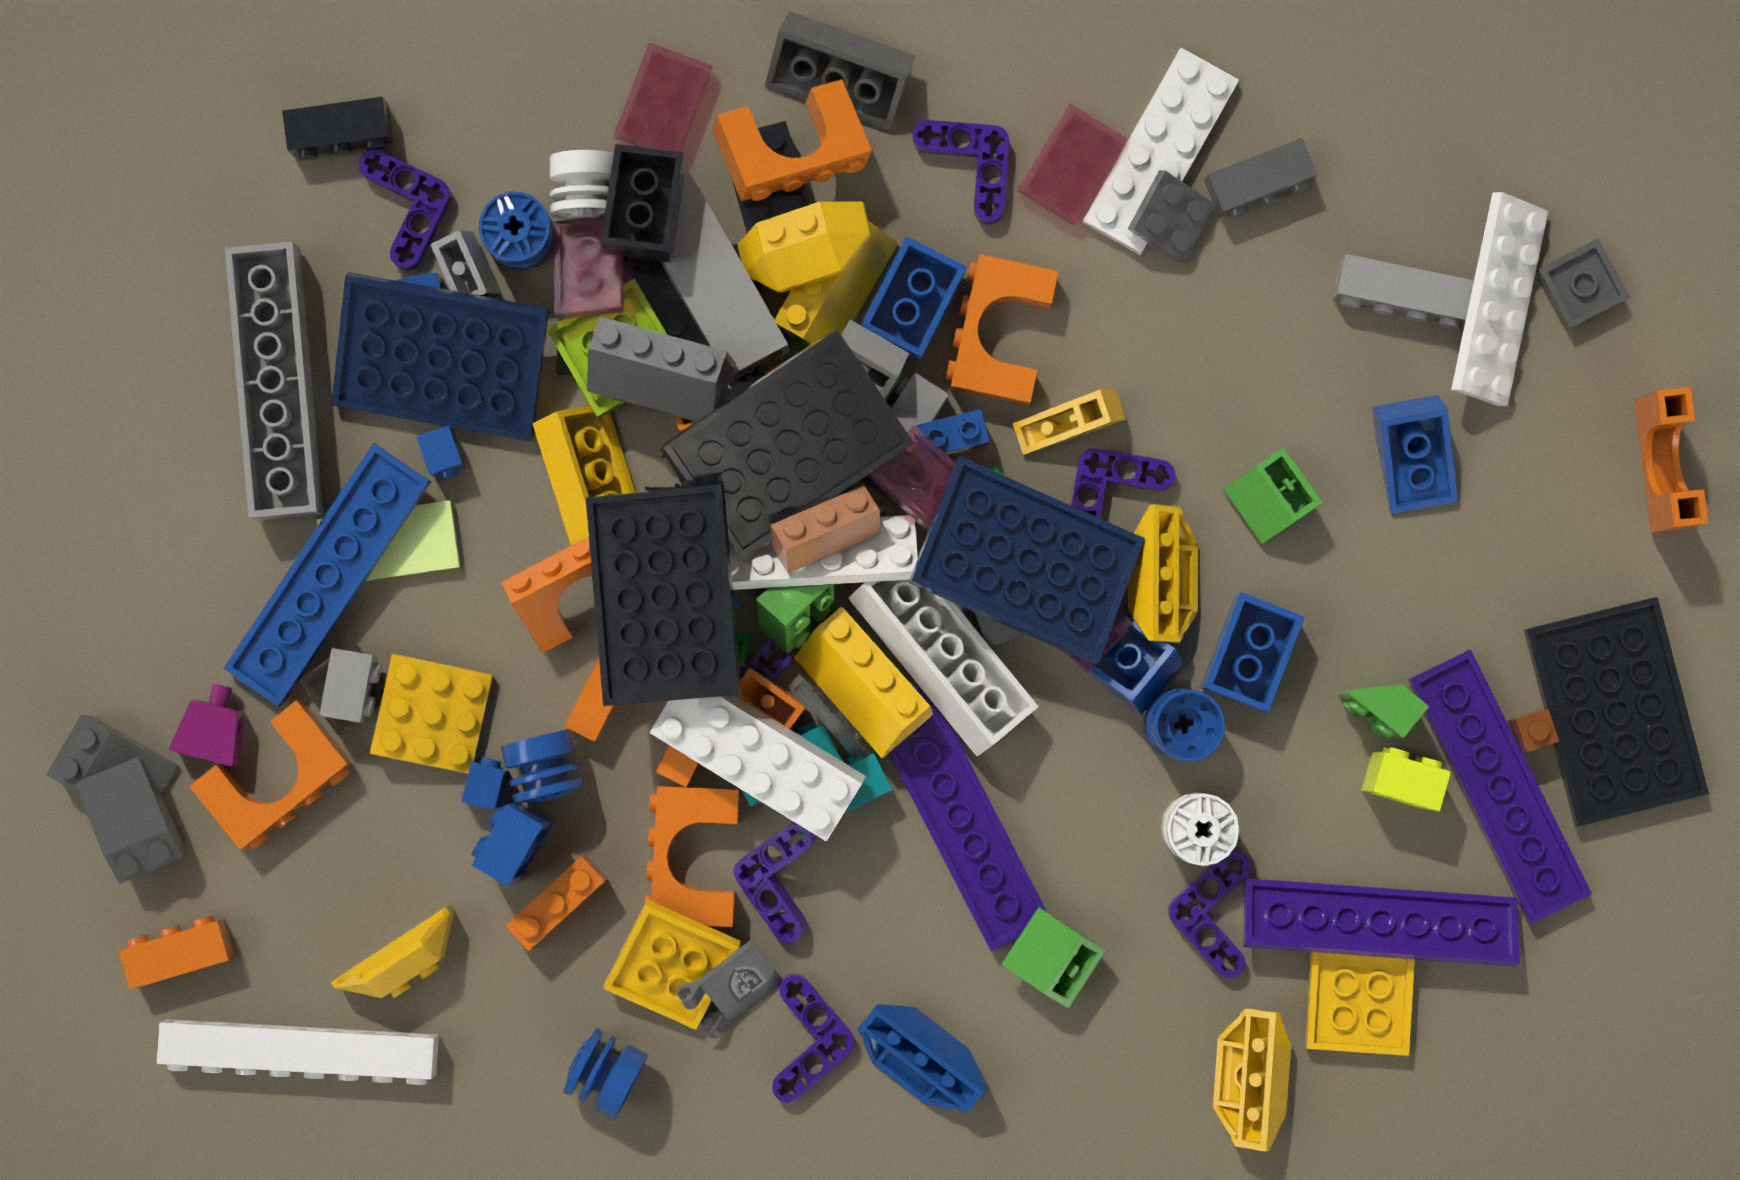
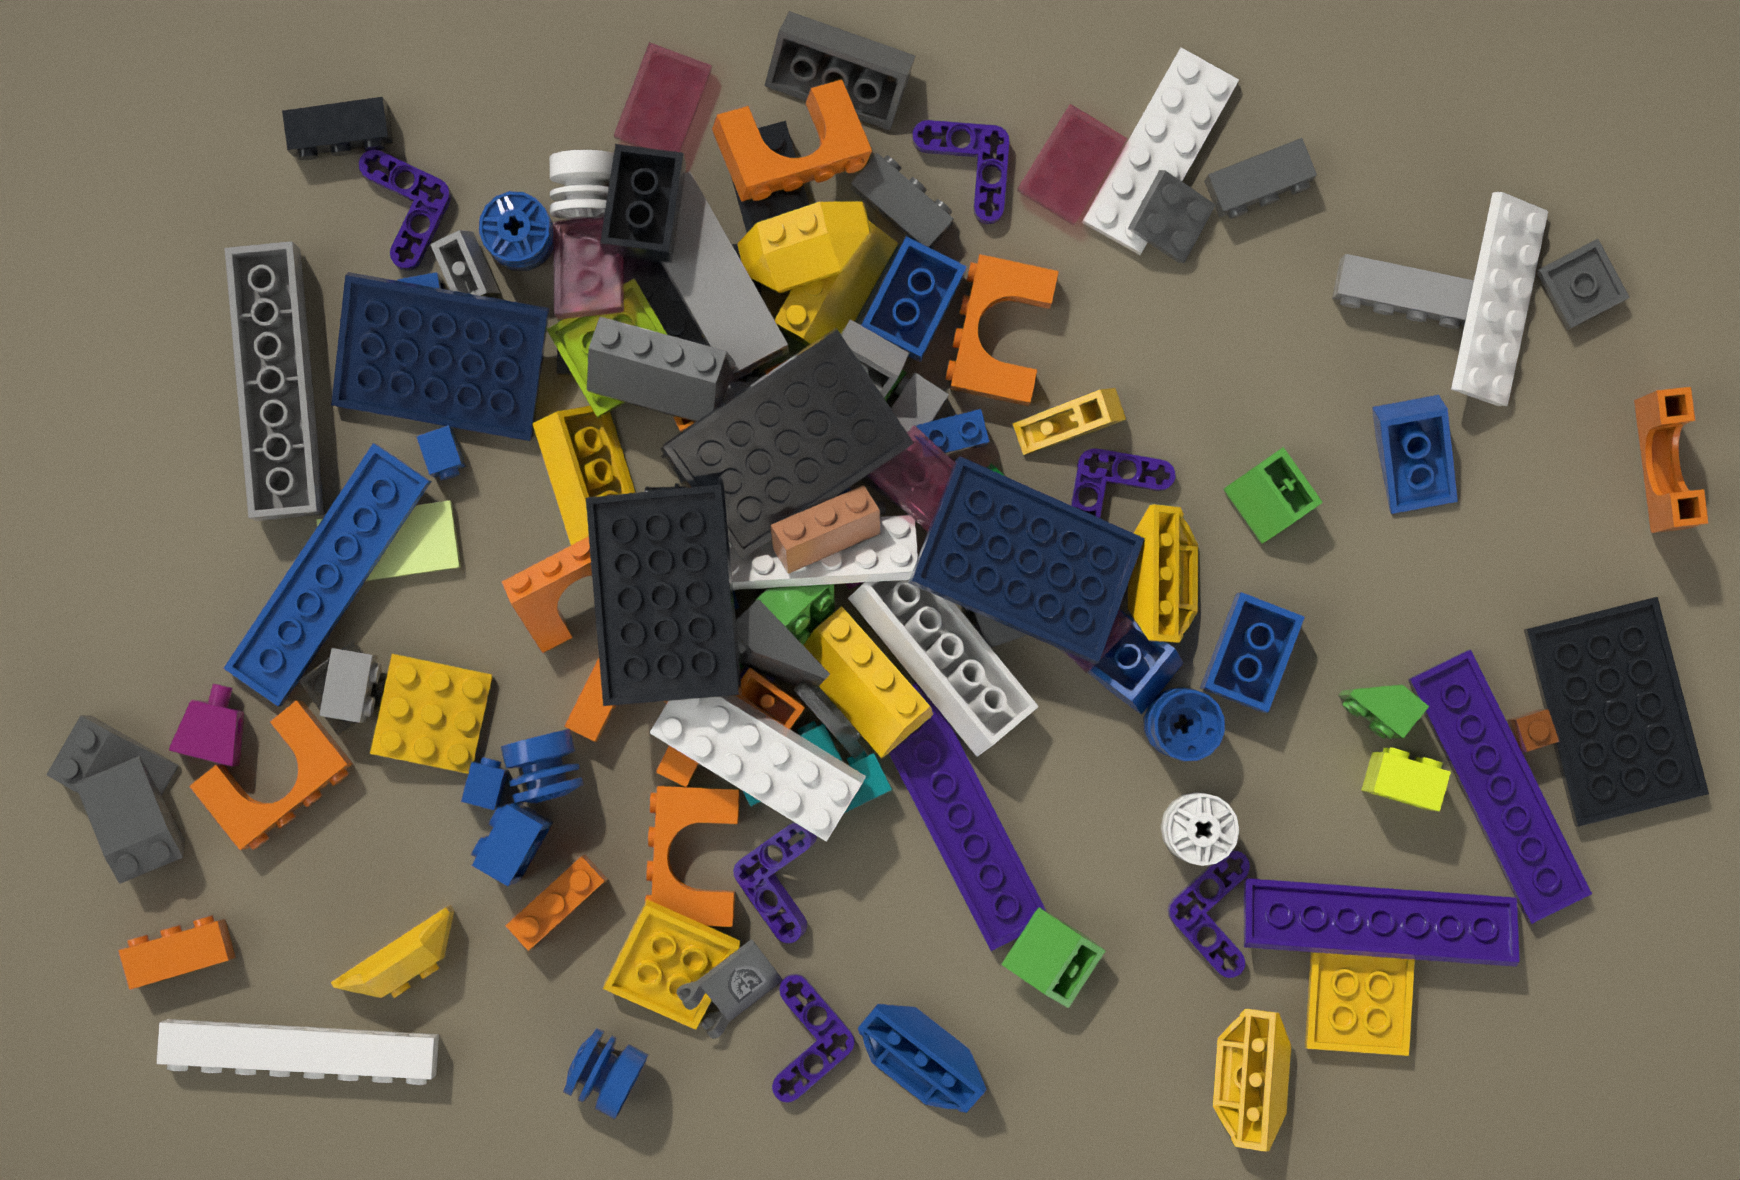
none -> dark grey slope [736,599,830,692]
none -> dark grey brick [851,153,954,249]

